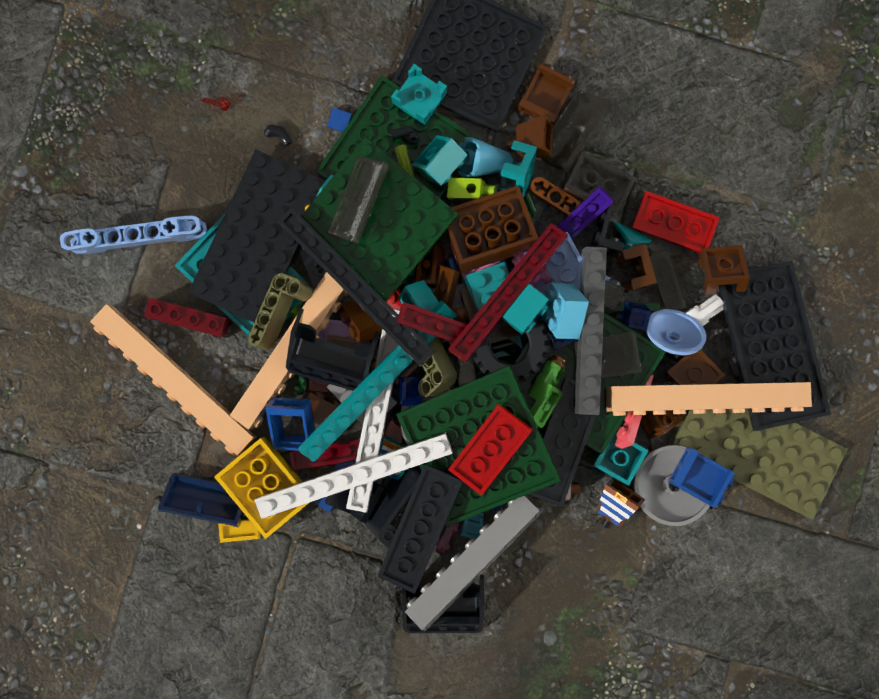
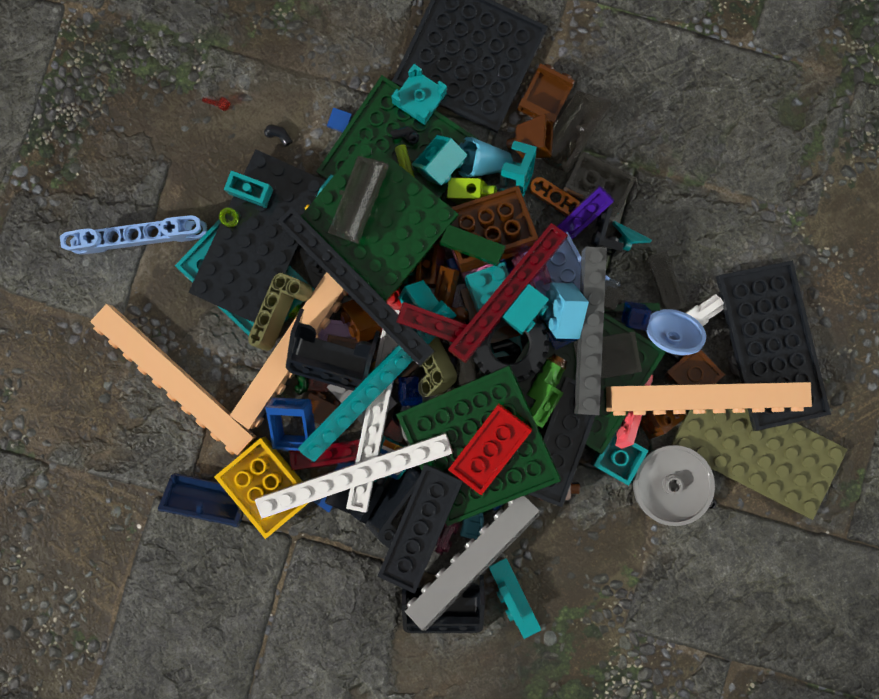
dark red brick [144,298,231,338] -> none
yellow tile [218,519,261,543] -> none
dark green arm [523,193,537,220] -> none
torso [597,478,645,528] -> none
reddish brown panel [615,244,657,293] -> none
red plate [631,191,720,254] -> none
blue panel [668,447,735,508] -> none
reddish brown panel [699,245,750,295] -> none
none -> clear neon green bush [219,207,239,227]
none -> teal brick [224,171,273,208]
none -> dark green tile [440,225,506,267]
none -> teal bracket [489,558,541,639]

